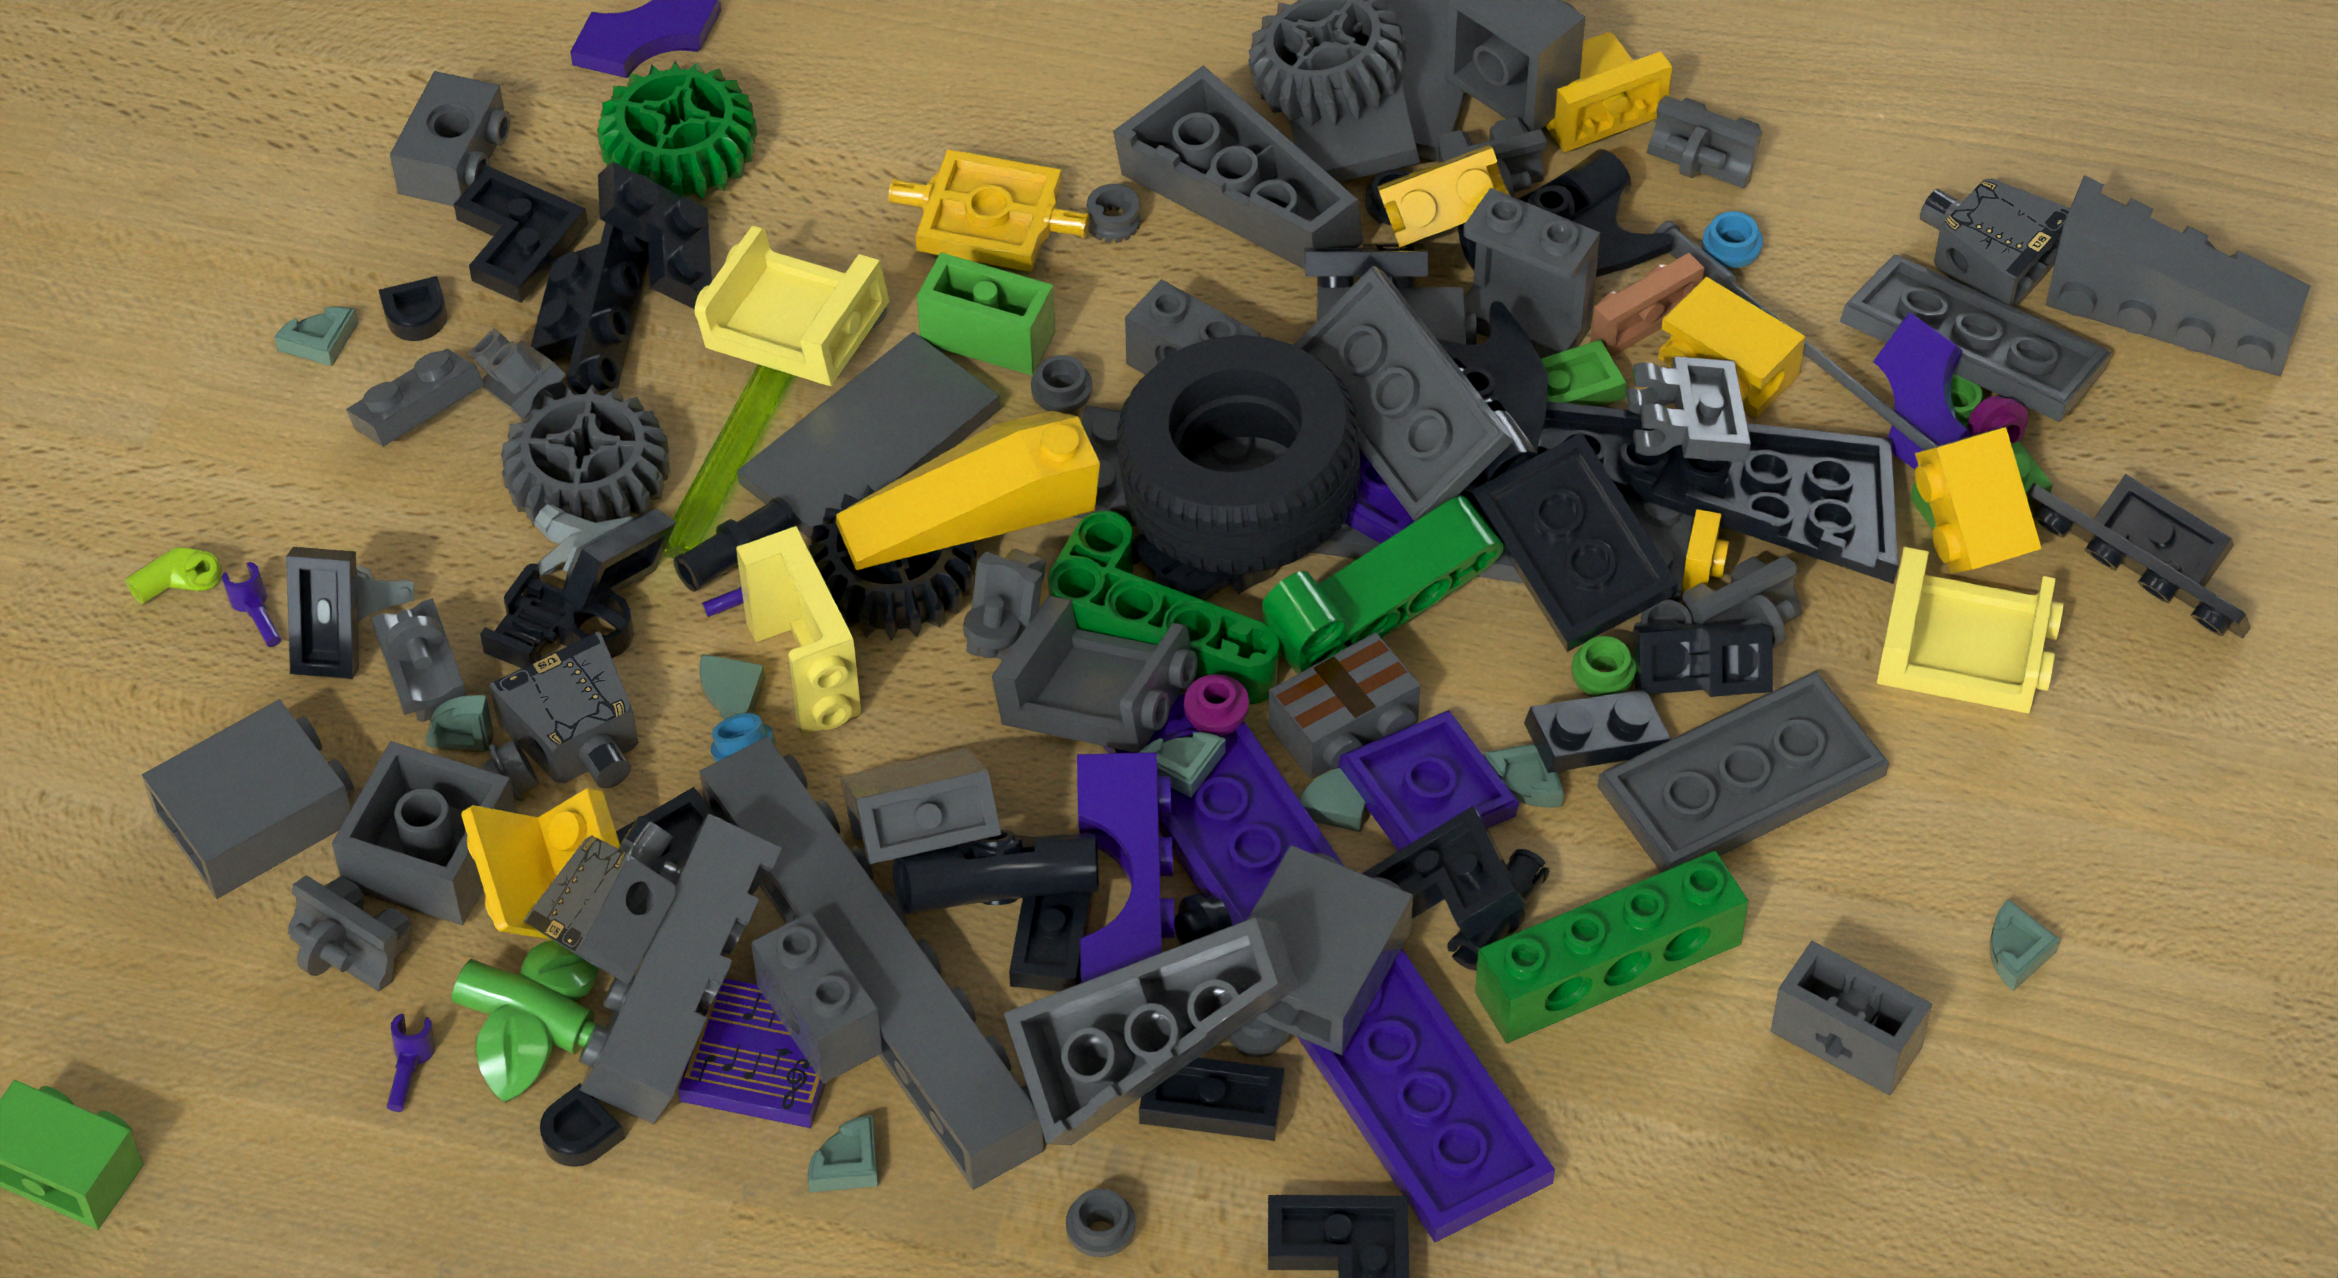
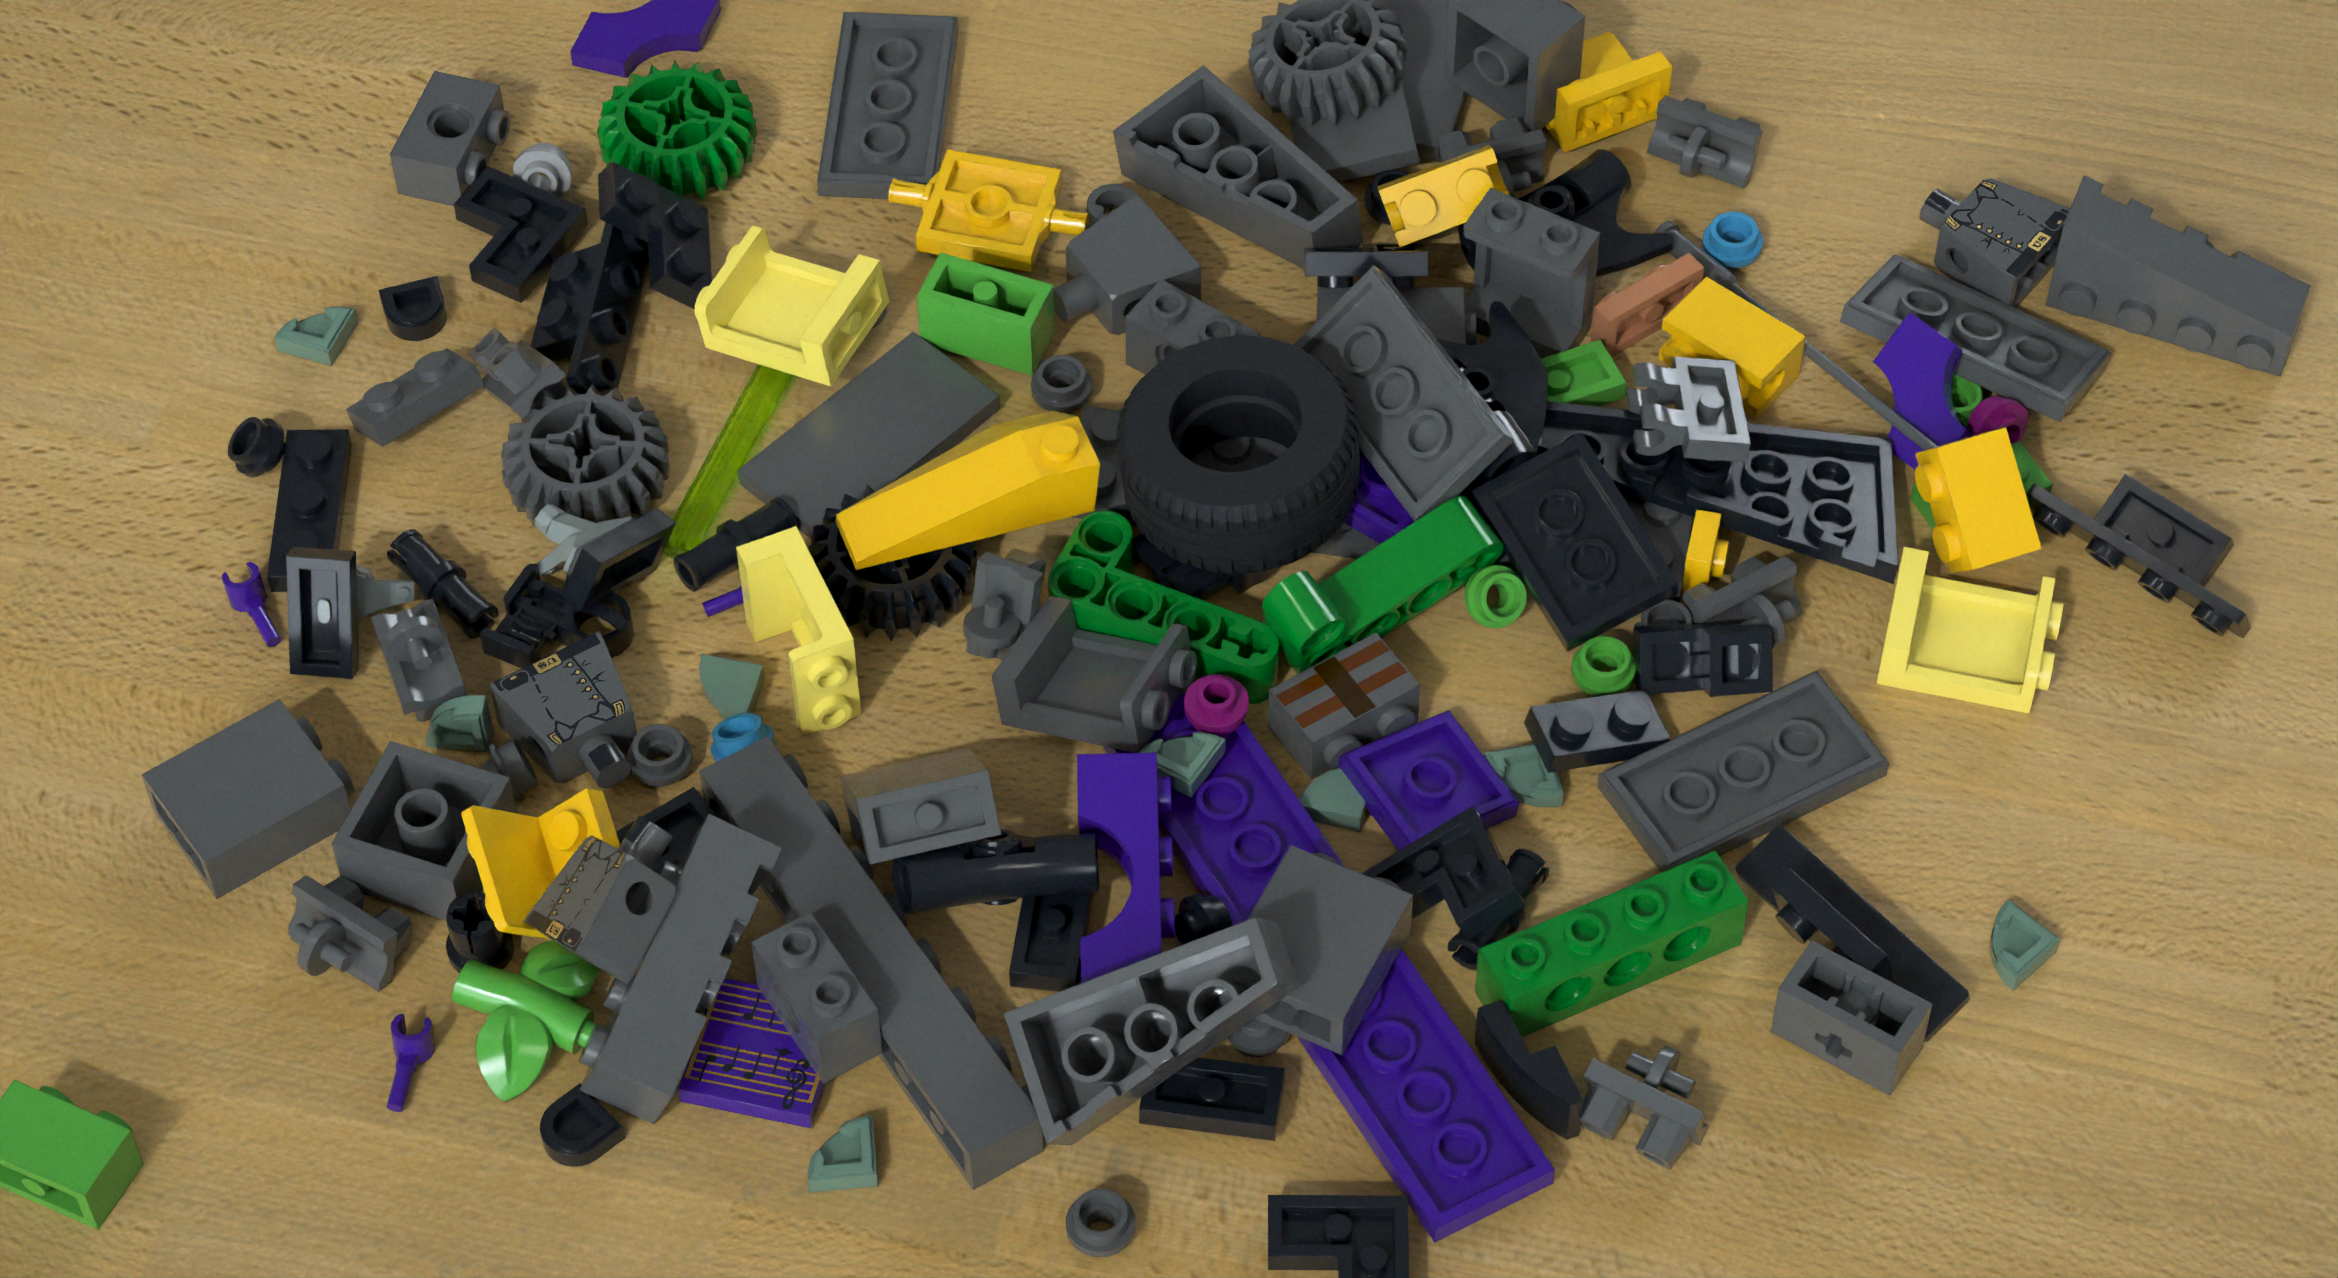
lime arm [125,547,221,604] -> none
none -> black plate [228,417,285,478]
none -> black plate [267,429,352,592]
none -> black pin [387,529,499,638]
none -> black bush [446,892,514,973]
none -> light grey plate [513,143,573,197]
none -> dark grey plate [627,724,693,787]
none -> dark grey tile [817,12,958,199]
none -> dark grey torso [1053,195,1201,335]
none -> bright green plate [1464,565,1527,628]
none -> black slope [1475,999,1583,1140]
none -> dark grey hips [1579,1045,1709,1169]
none -> black bracket [1735,826,1970,1042]

